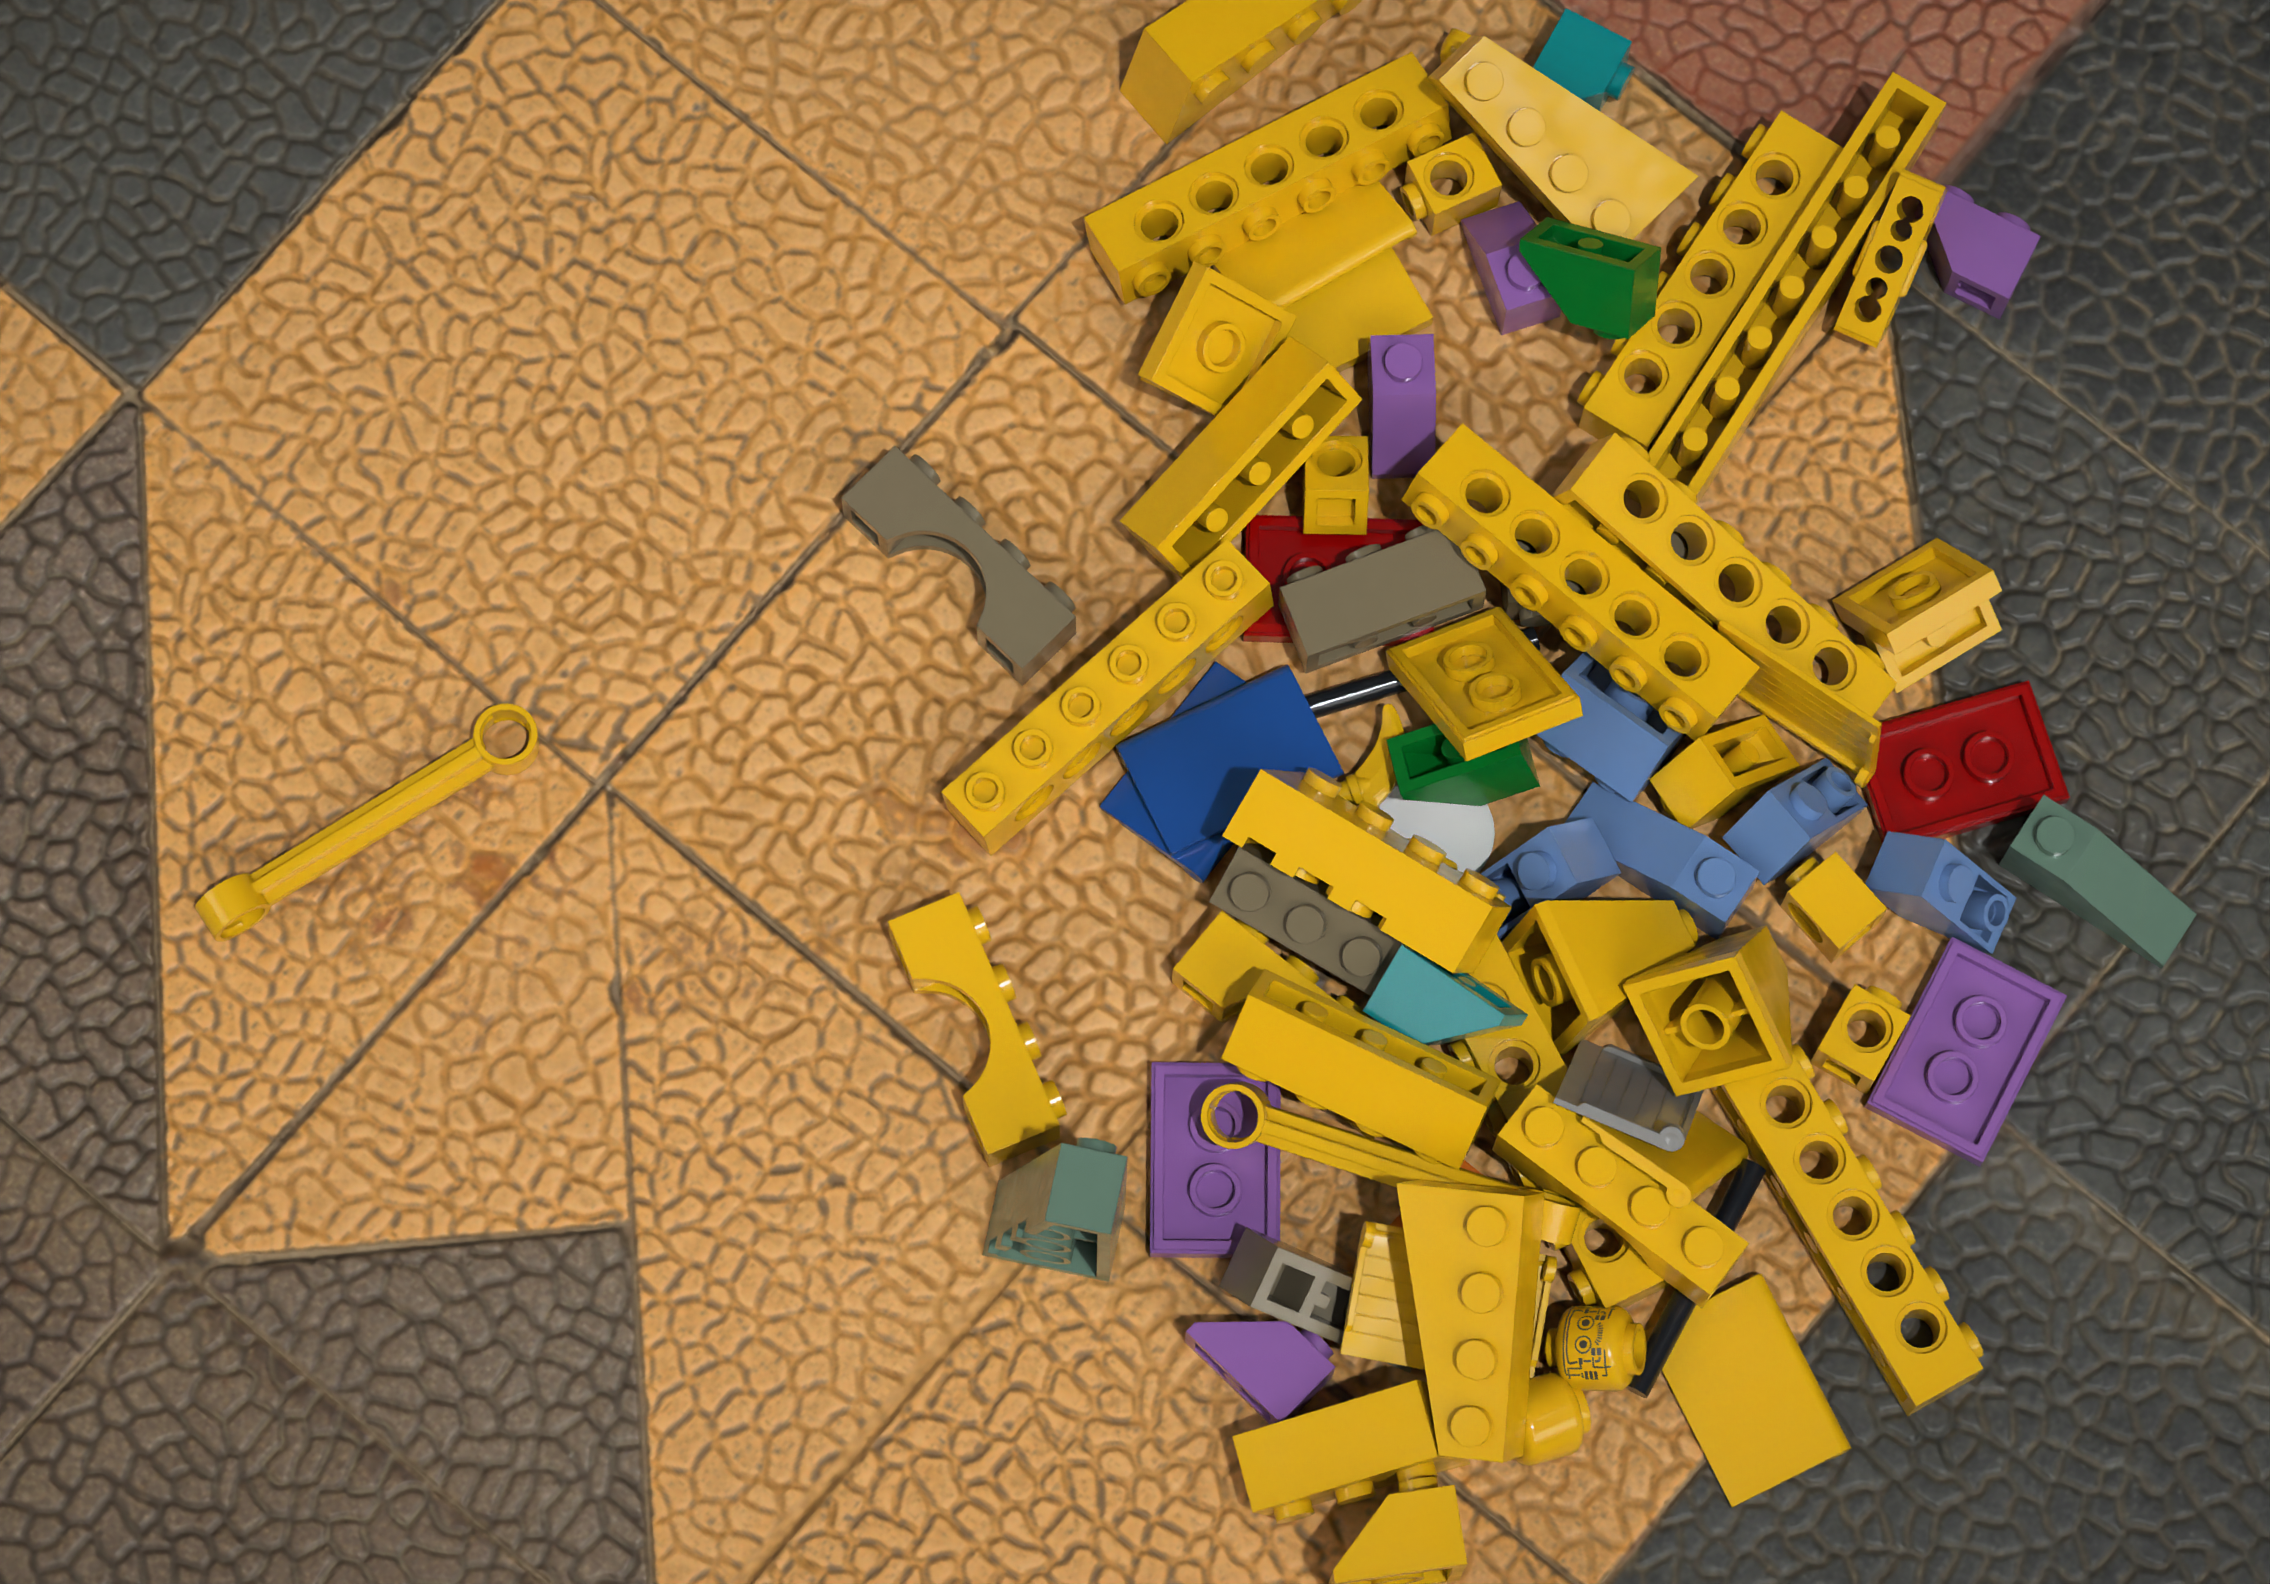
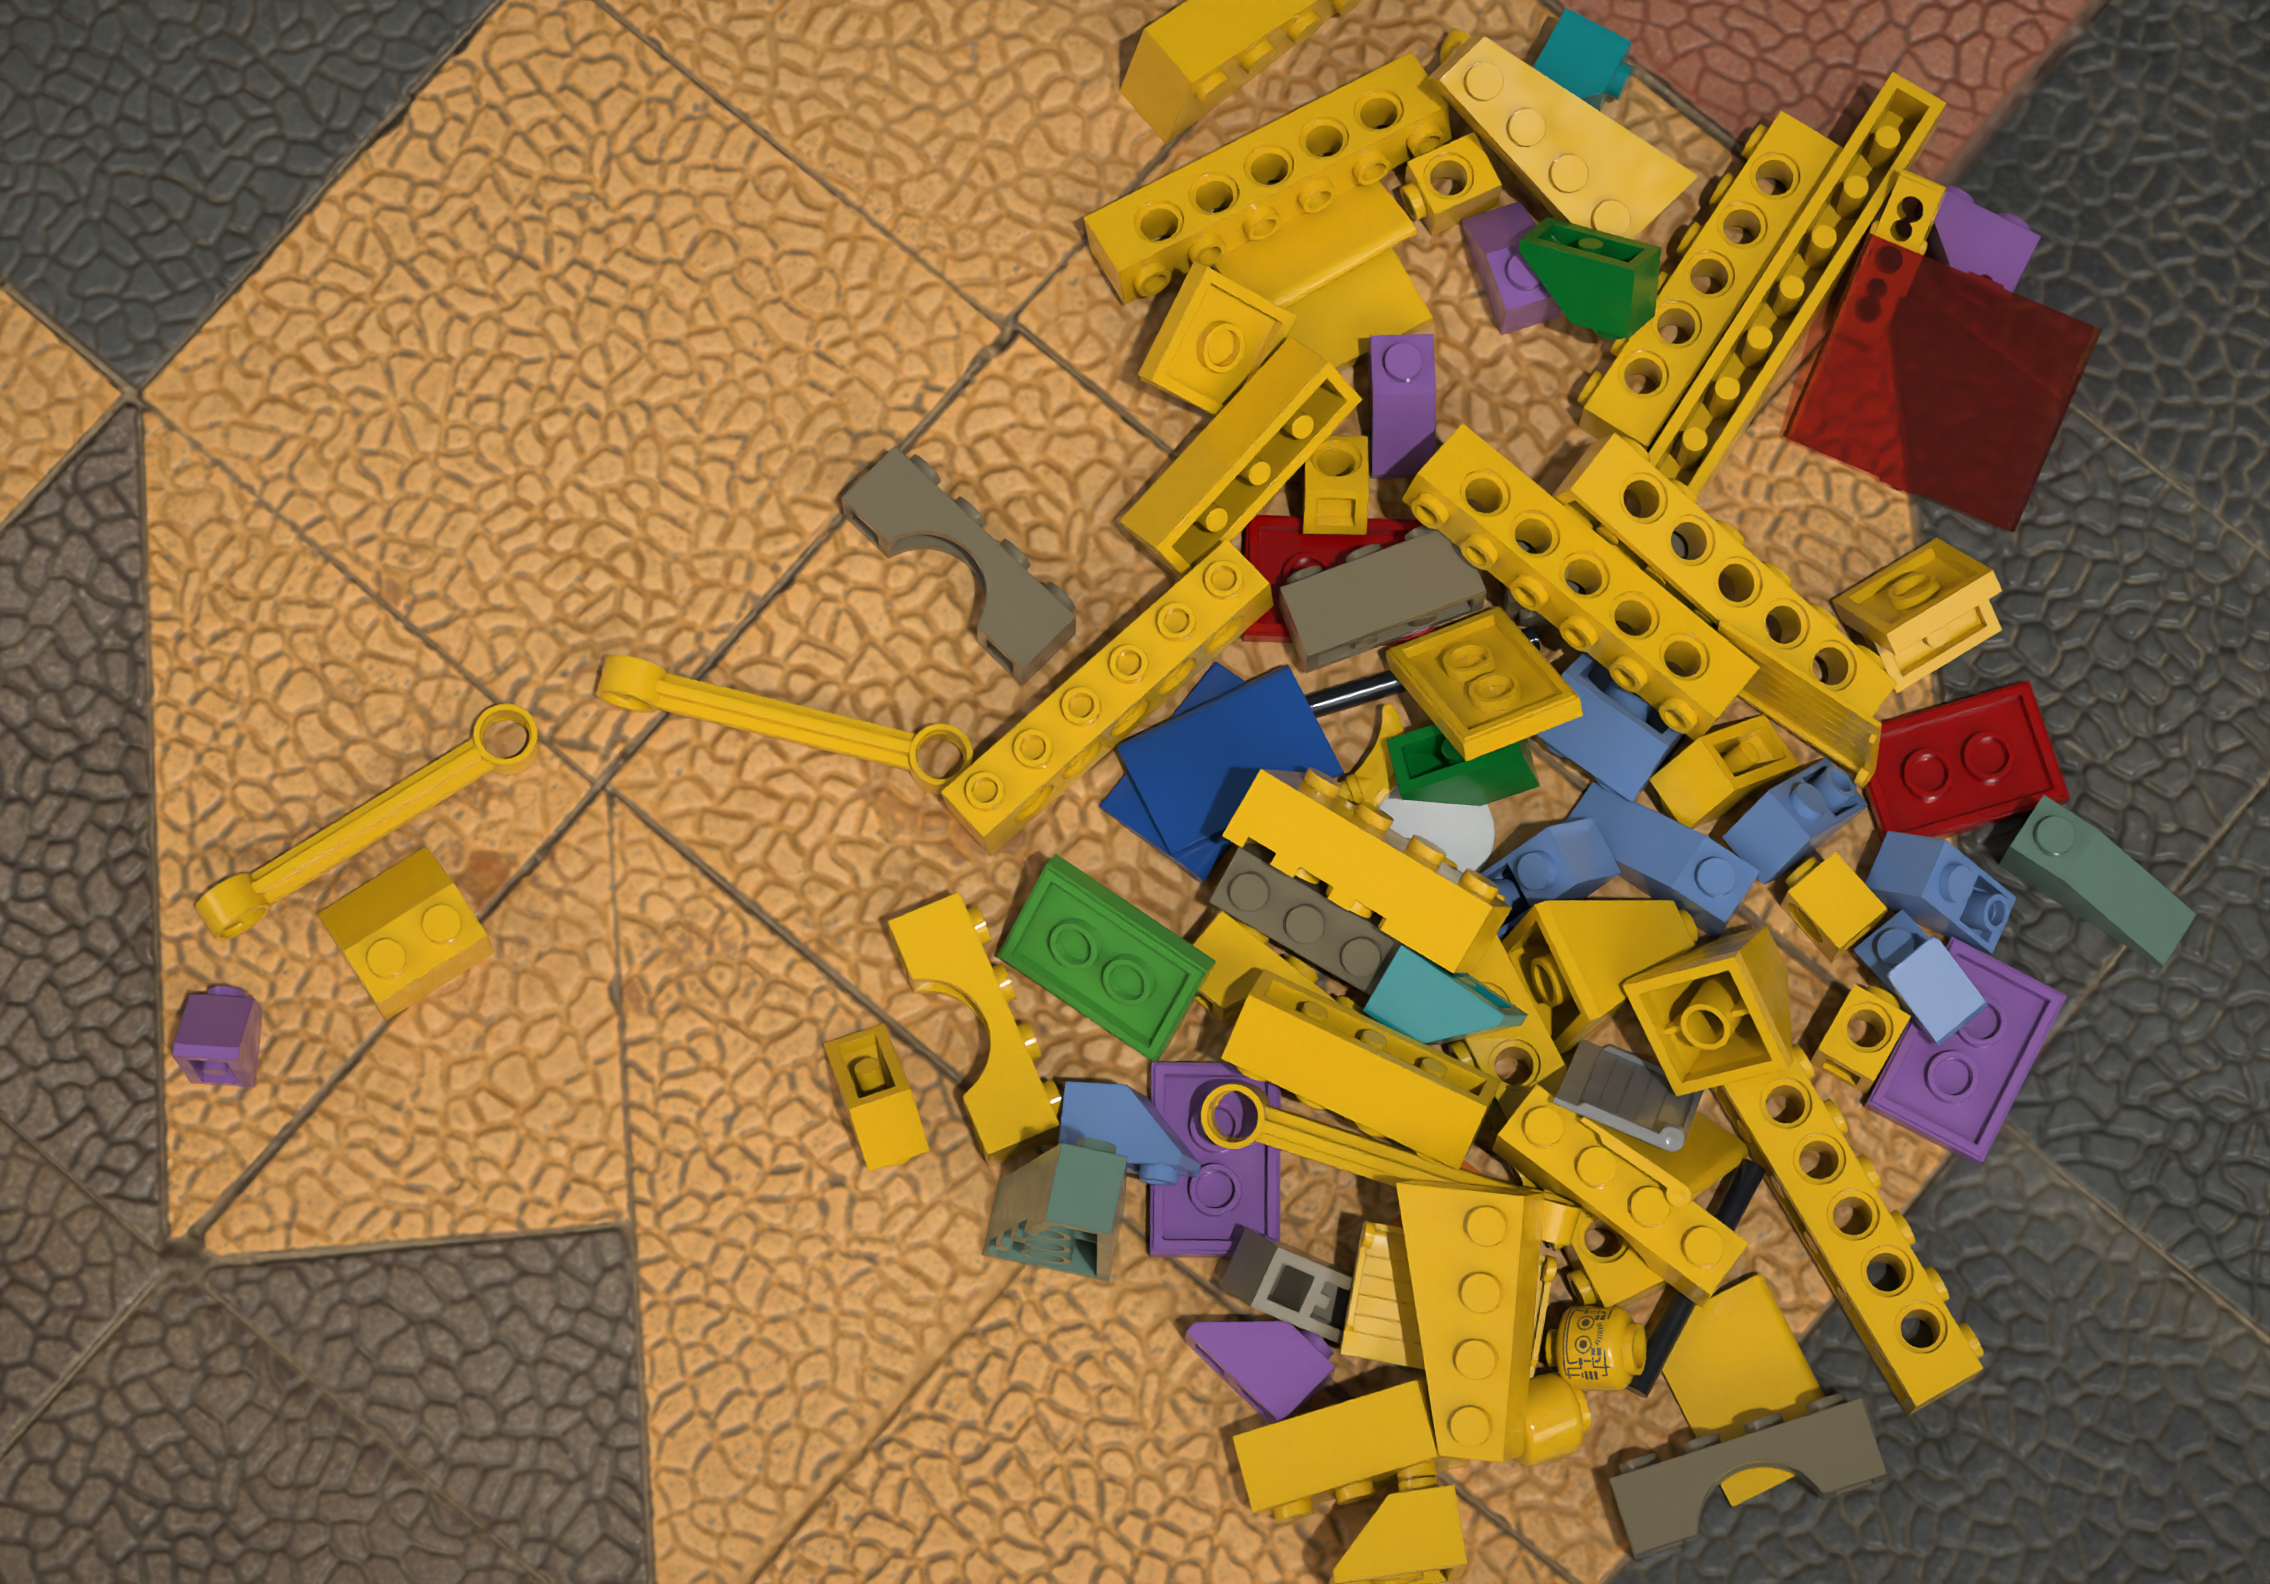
none -> medium lavender slope [173,986,263,1088]
none -> yellow slope [317,846,495,1021]
none -> yellow piece [596,655,973,795]
none -> yellow slope [823,1023,930,1172]
none -> bright green tile [997,854,1216,1062]
none -> medium blue slope [1058,1081,1201,1186]
none -> dark tan arch [1609,1393,1887,1561]
none -> clear red piece [1783,233,2102,532]
none -> medium blue slope [1853,909,1988,1047]

